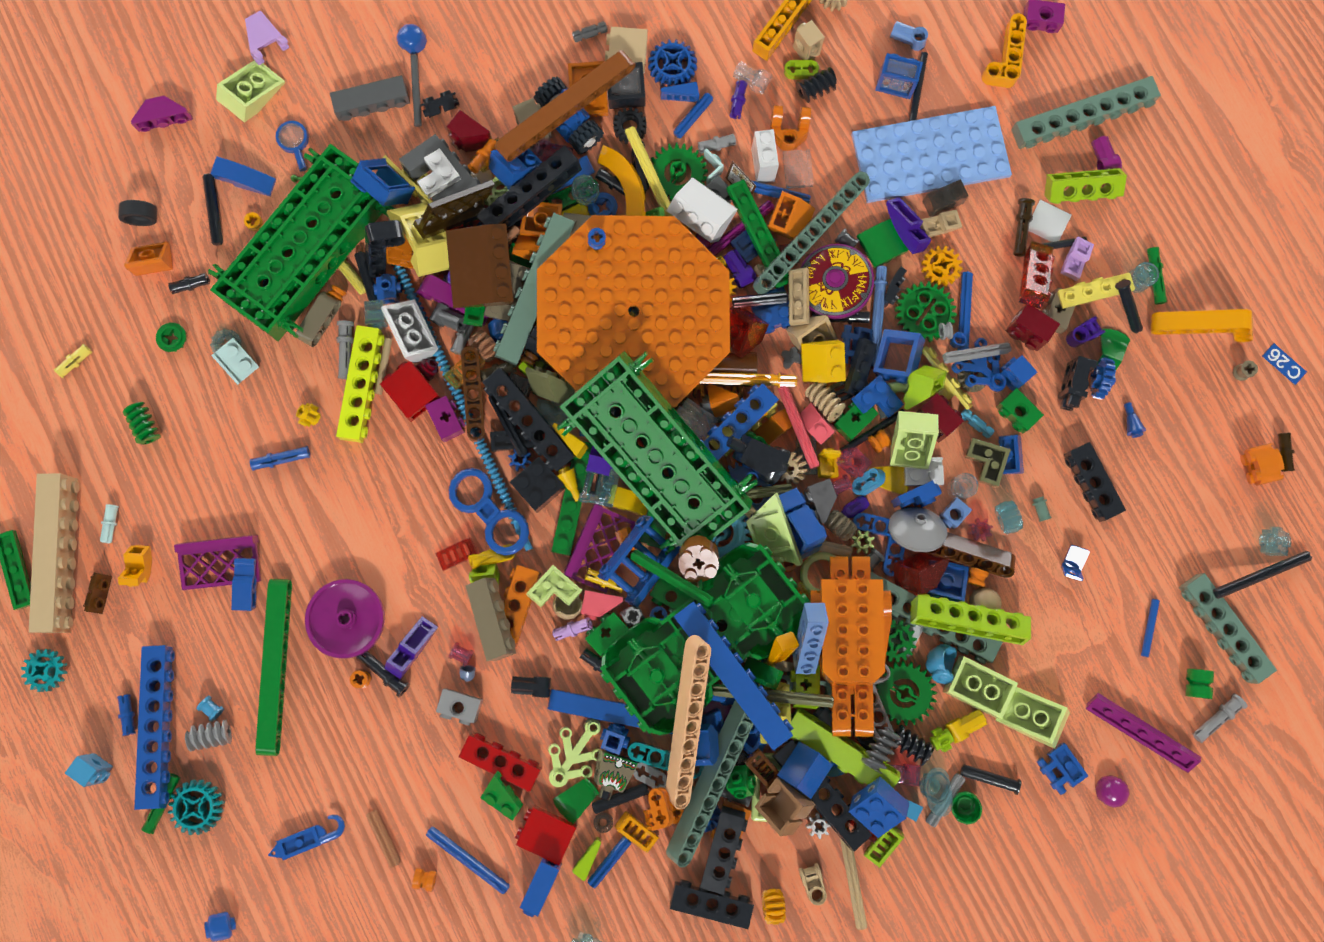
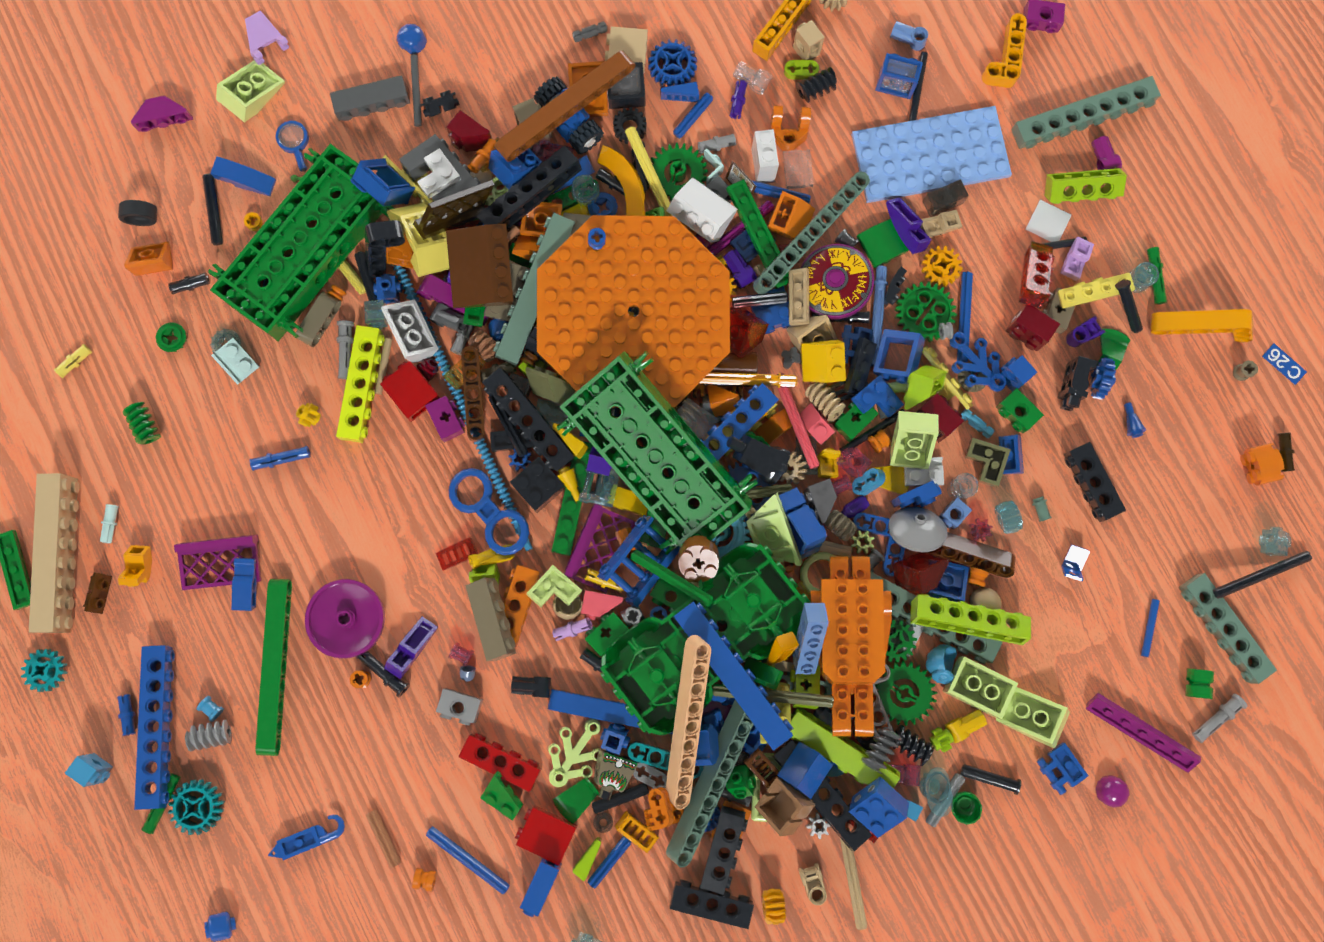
lime slope [864,826,904,868] -> none
light grey axle [942,342,1012,364] -> none
dark brown pin [1013,198,1035,257] -> none

